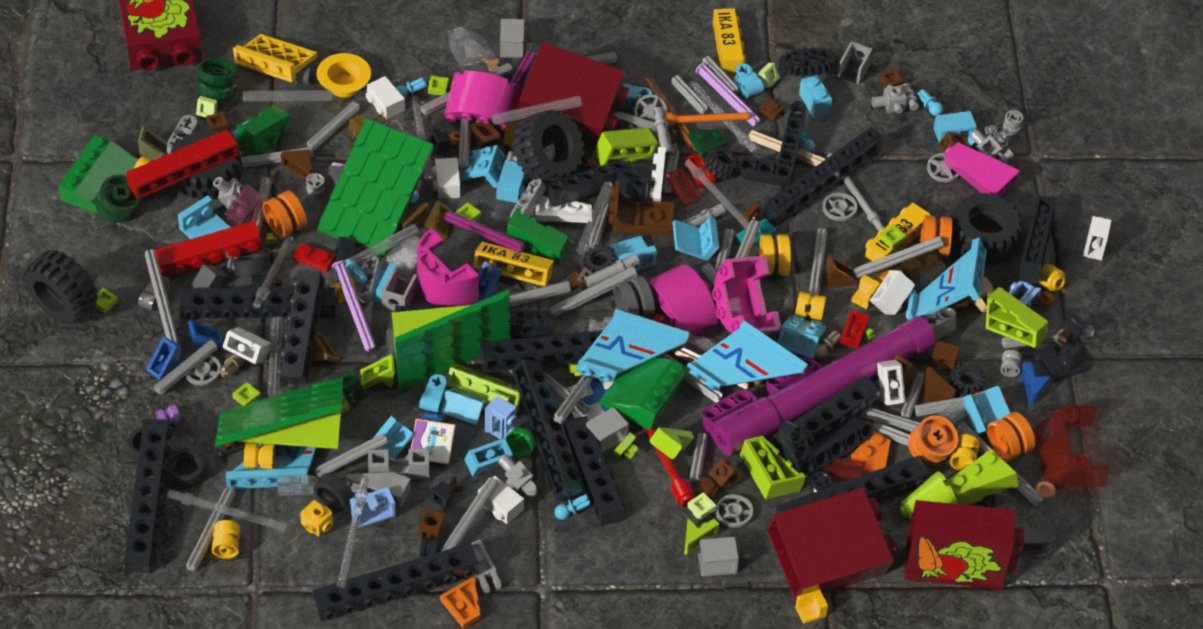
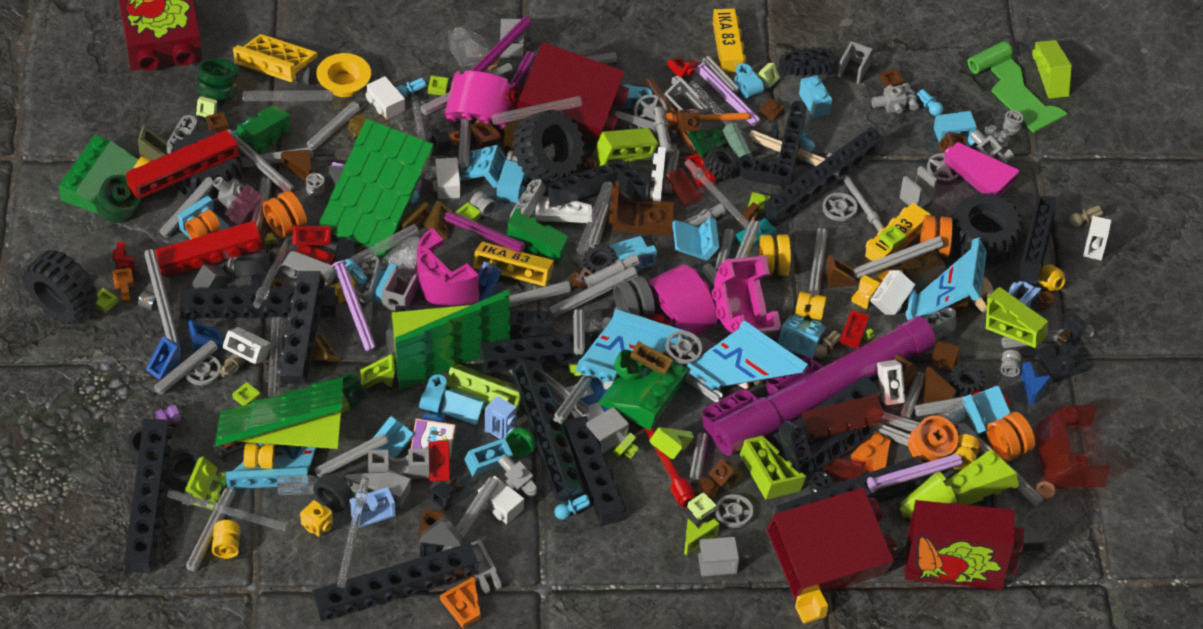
none -> red bracket [112,242,136,272]
none -> orange plate [112,268,134,301]
none -> light grey axle [159,177,214,238]
none -> orange wheel [185,209,221,239]
none -> lime plate [185,456,226,508]
none -> light grey axle [228,129,294,192]
none -> light grey beam [280,251,337,287]
none -> red plate [292,225,331,245]
none -> dark grey slope [419,515,463,547]
none -> red plate [428,441,450,482]
none -> magenta axle [470,16,532,72]
none -> light grey wheel [470,191,496,217]
none -> dark red plate [505,87,521,105]
none -> light grey axle [573,309,585,355]
none -> green hair [614,349,643,380]
none -> pearl gold slope [630,341,673,375]
none -> light grey piece [664,77,708,110]
none -> light grey wheel [666,331,702,364]
none -> red bracket [667,57,699,78]
none -> reddish brown brick [677,109,700,131]
none -> sand green axle [723,123,752,161]
none -> lime plate [748,192,770,214]
none -> clear red windscreen [801,395,884,439]
none -> lavender axle [867,454,962,493]
none -> light grey piece [900,166,937,208]
none -> bright green door [968,41,1068,133]
none -> lime wedge [1032,40,1072,99]
none -> dark tan axle [1069,206,1103,227]

